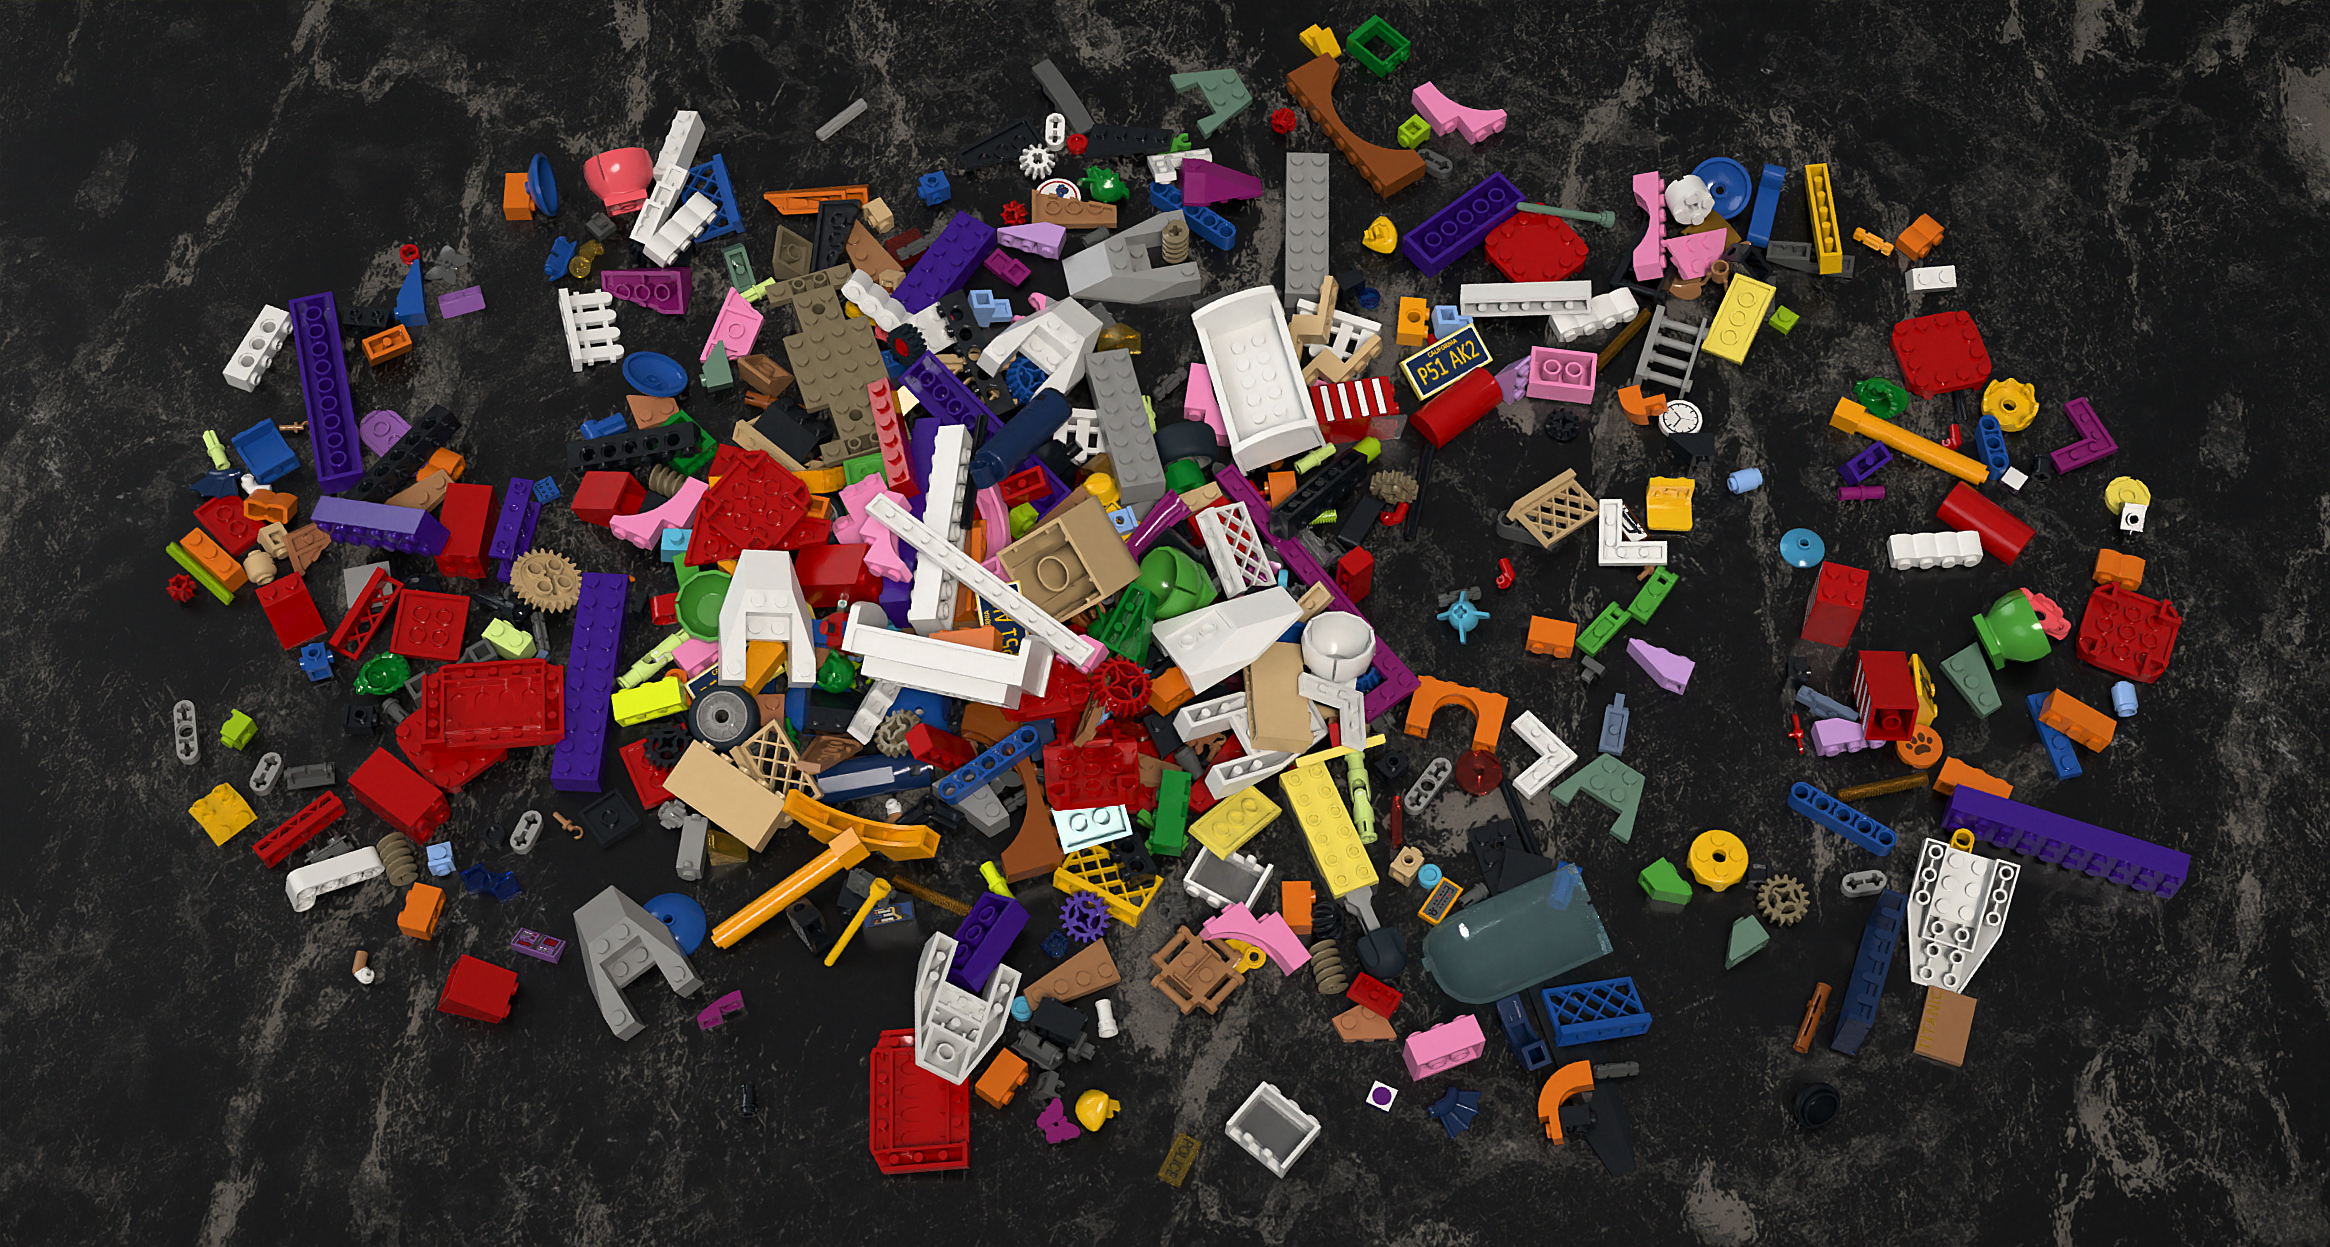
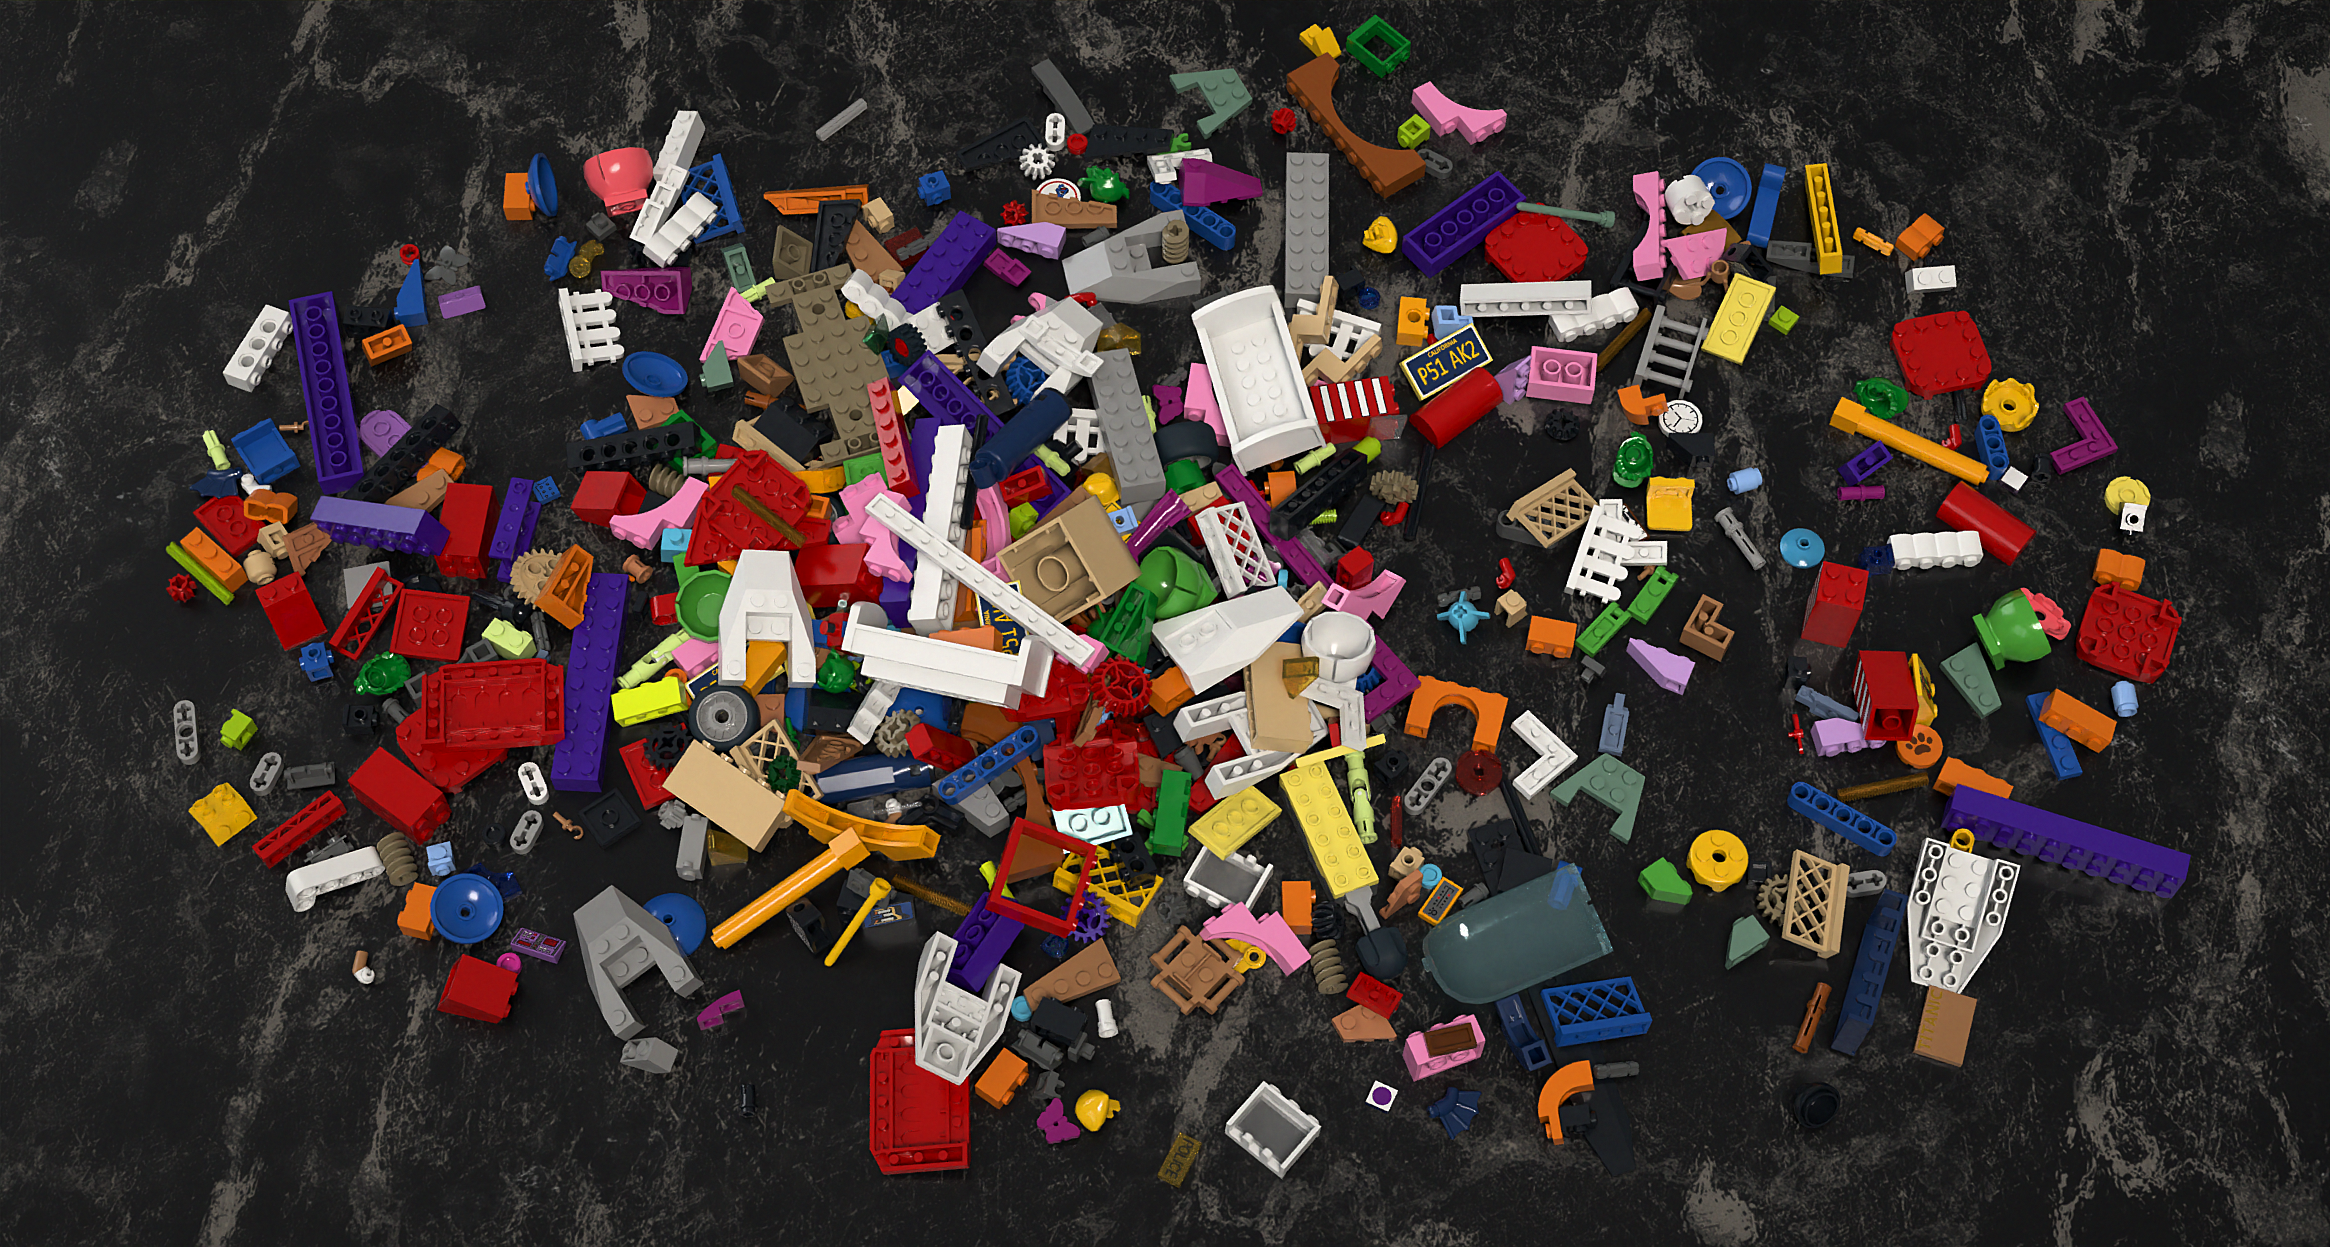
light blue brick [968,290,1013,327] -> none
none -> blue dish [430,874,503,944]
none -> dark pink tile [496,953,522,974]
none -> white beam [518,762,549,805]
none -> orange wedge [534,544,594,630]
none -> light grey slope [620,1037,678,1073]
none -> nougat bush [623,554,653,584]
none -> light grey pin [683,456,737,476]
none -> pearl gold axle [731,485,807,548]
none -> dark green gear [765,755,801,793]
none -> clear piece [847,799,922,821]
none -> clear green slope [863,313,889,356]
none -> red window [984,817,1098,939]
none -> white slope [1019,315,1104,377]
none -> yellowish green axle [1034,444,1071,476]
none -> red arm [1064,292,1098,307]
none -> magenta animal [1152,384,1184,425]
none -> clear yellow slope [1282,656,1320,699]
none -> bright pink arch [1321,569,1406,622]
none -> nougat wing [1379,868,1423,919]
none -> reddish brown tile [1423,1022,1477,1058]
none -> tan window [1494,589,1528,628]
none -> white fence [1564,505,1642,604]
none -> green hair [1612,431,1654,488]
none -> medium nougat brick [1679,594,1734,662]
none -> light grey pin [1714,507,1766,570]
none -> tan fence [1782,850,1850,959]
none -> clear blue brick [1858,543,1895,575]

